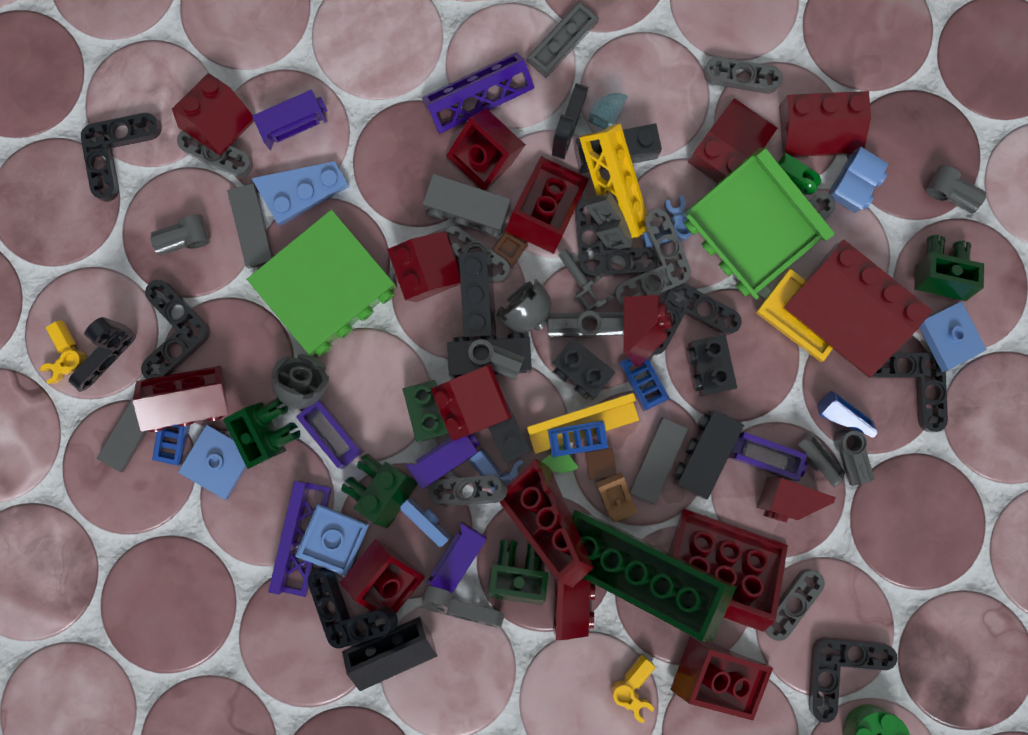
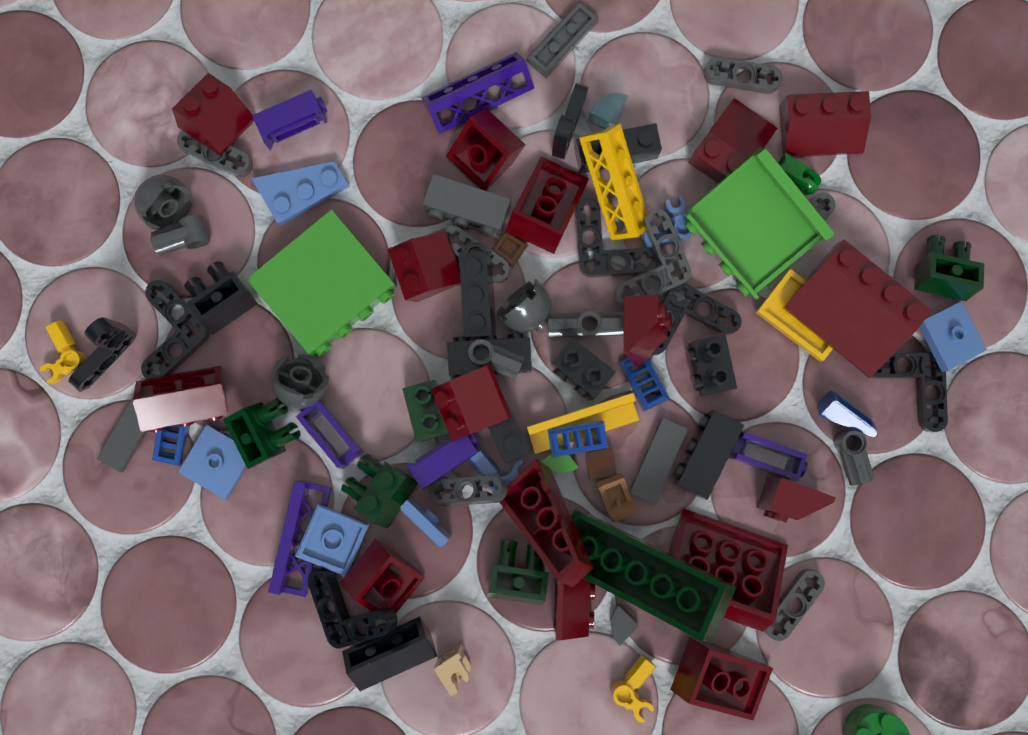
black beam [81,113,162,202] -> none
dark grey tile [227,184,273,269] -> none
dark grey beam [422,586,505,628] -> none
dark purple window [426,521,487,595] -> none
dark grey piece [558,249,615,312] -> none
dark grey slope [585,192,633,250] -> none
dark grey plate [798,431,845,488] -> none
black beam [809,637,898,723] -> none
medium blue brick [828,147,888,213] -> none
dark grey piece [926,165,987,214] -> none
none -> dark grey cylinder [134,174,192,230]
none -> black brick [184,261,258,335]
none -> tan hinge [434,643,471,696]
none -> dark grey tile [611,605,639,646]

